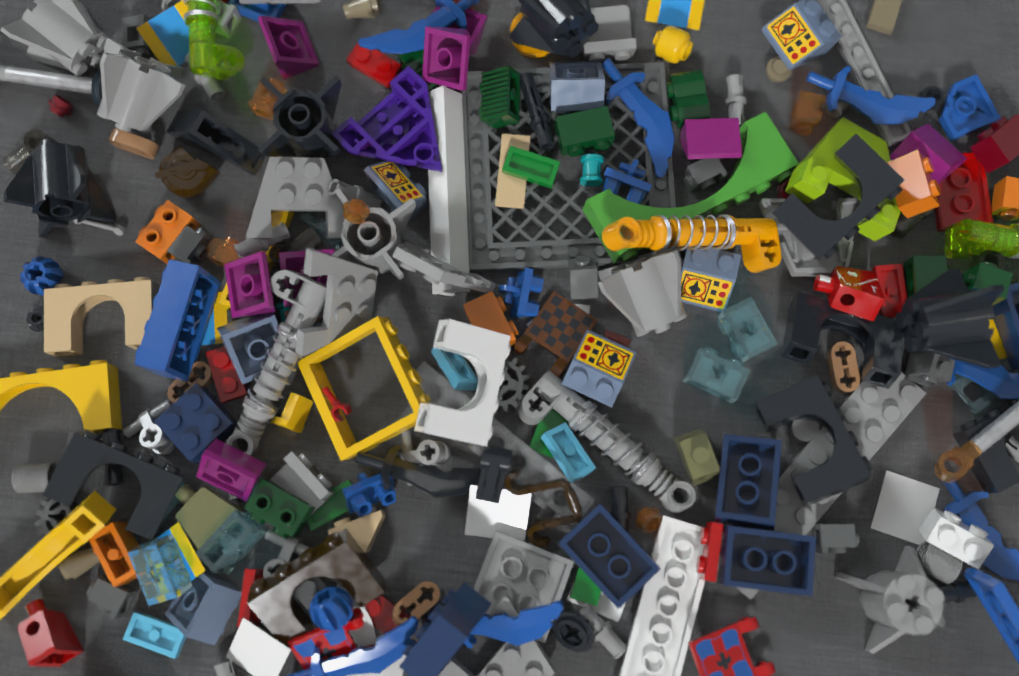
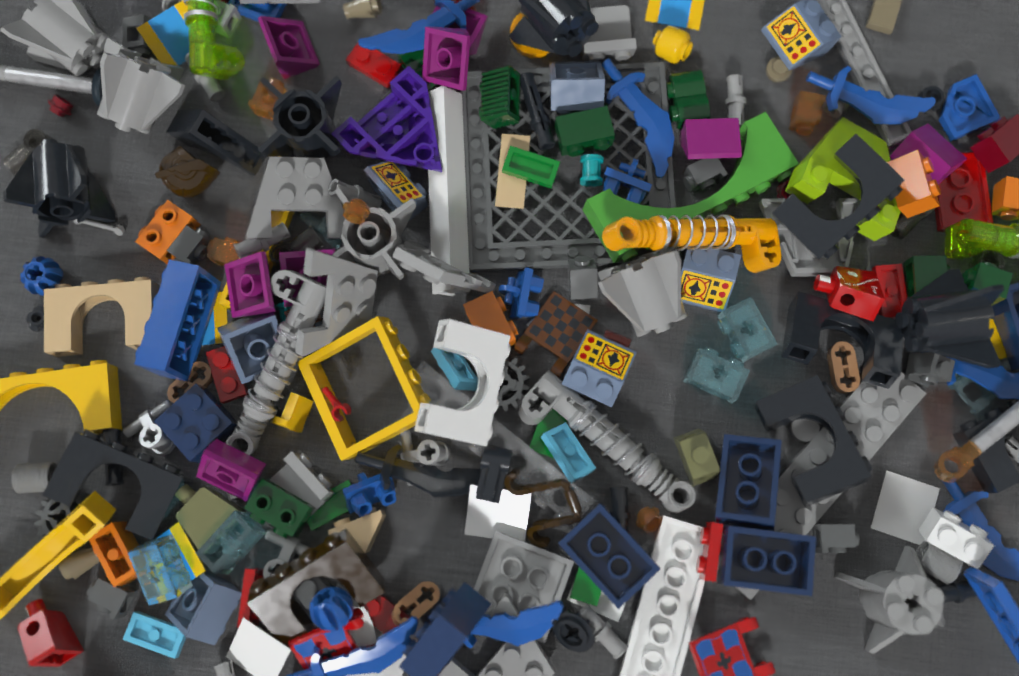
medium nougat beam [108,128,160,159] -> none

